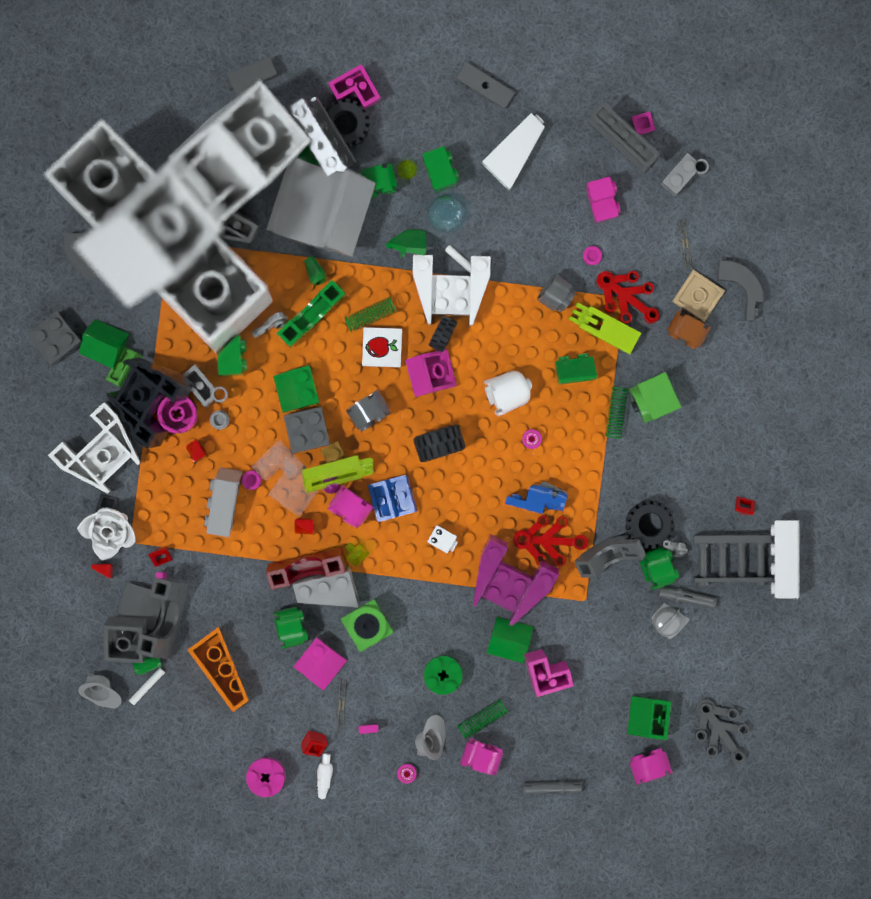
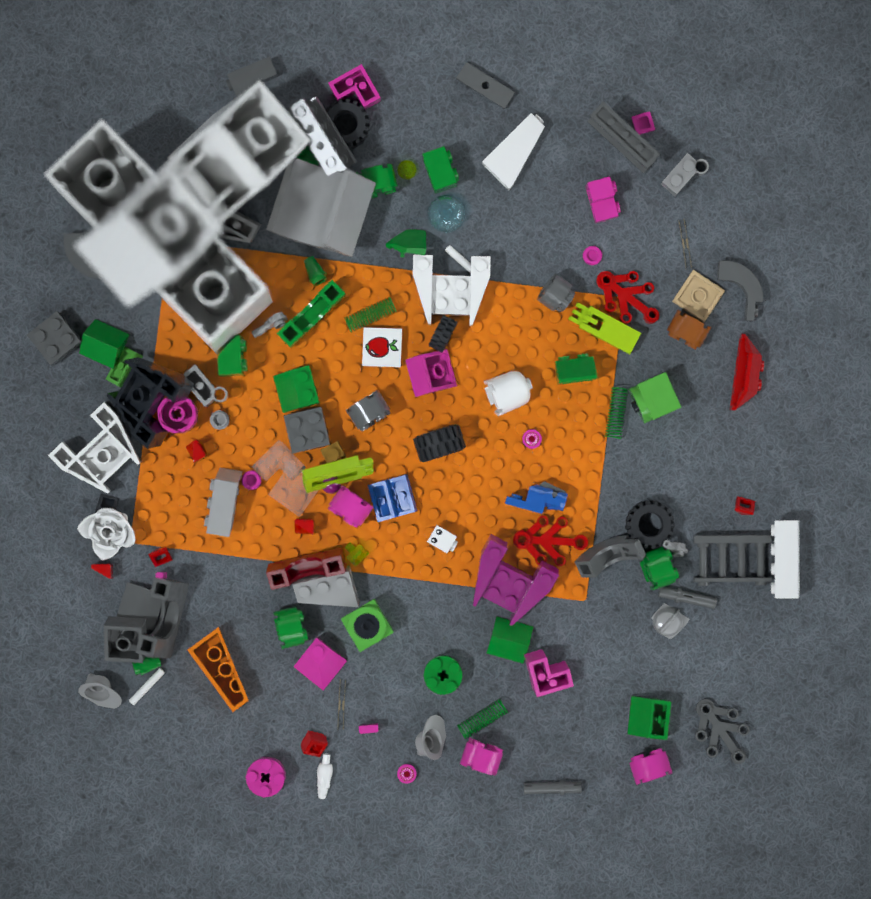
none -> red wedge [730,334,764,411]

